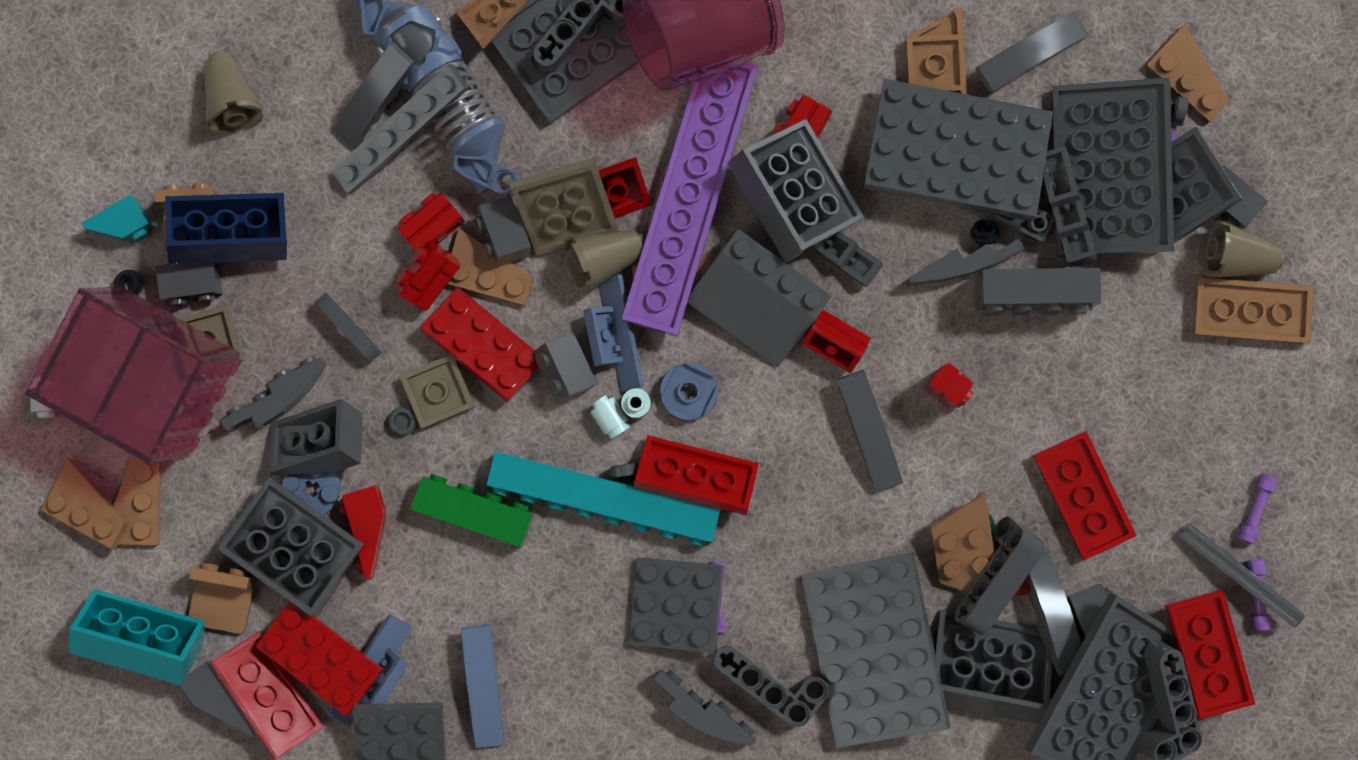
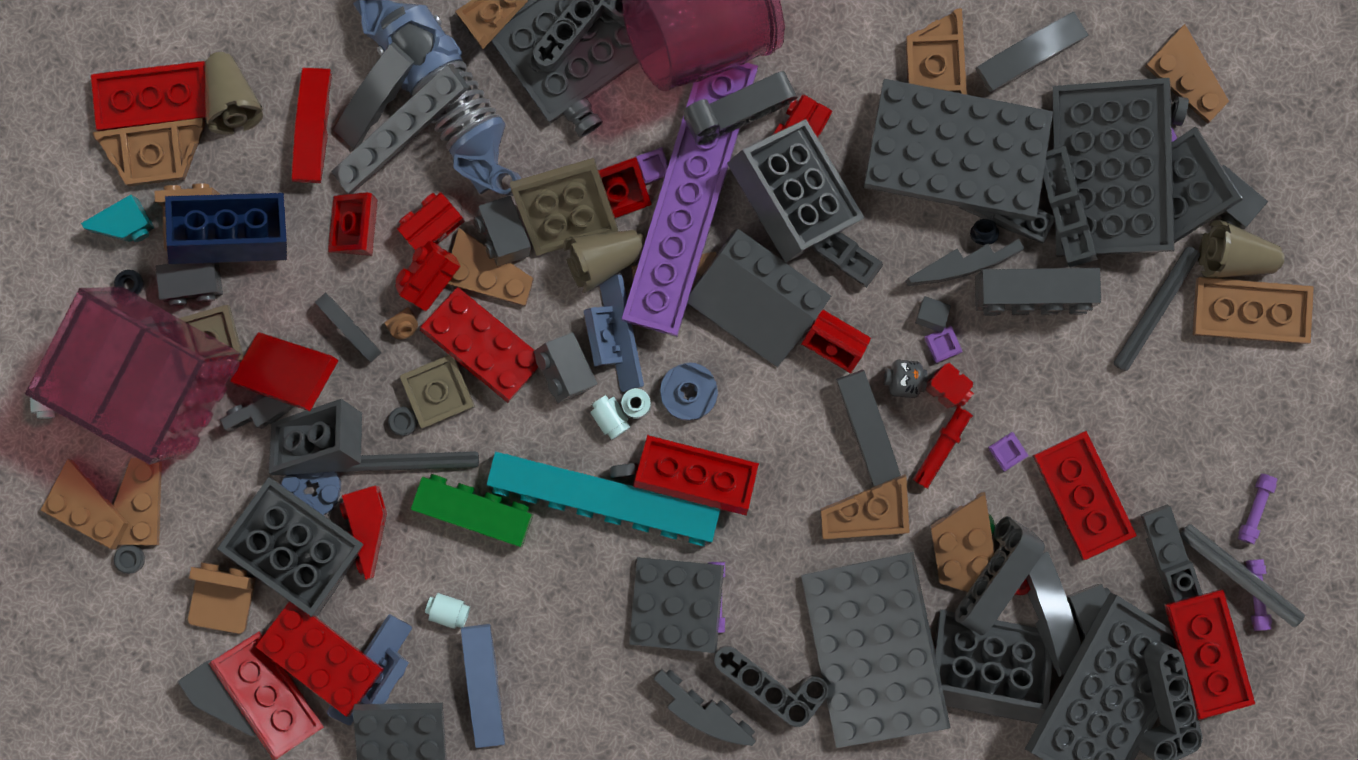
teal brick [69,589,205,685] -> none
none -> red plate [91,61,206,131]
none -> medium nougat wing [93,118,205,187]
none -> dark grey tile [114,545,145,574]
none -> red tile [230,332,339,412]
none -> red slope [292,67,332,183]
none -> red slope [328,192,378,256]
none -> dark grey axle [338,451,479,472]
none -> medium nougat plate [384,307,418,339]
none -> light aqua brick [425,593,470,629]
none -> dark grey wheel [564,98,603,138]
none -> medium lavender tile [636,147,668,185]
none -> dark grey beam [684,71,798,145]
none -> medium nougat wing [820,474,910,539]
none -> dark grey head [883,359,928,398]
none -> red pin [912,407,973,489]
none -> dark grey tile [915,296,951,333]
none -> medium lavender tile [924,326,963,364]
none -> medium lavender tile [988,432,1029,472]
none -> dark grey axle [1114,247,1200,371]
none -> dark grey slope [1140,504,1203,603]

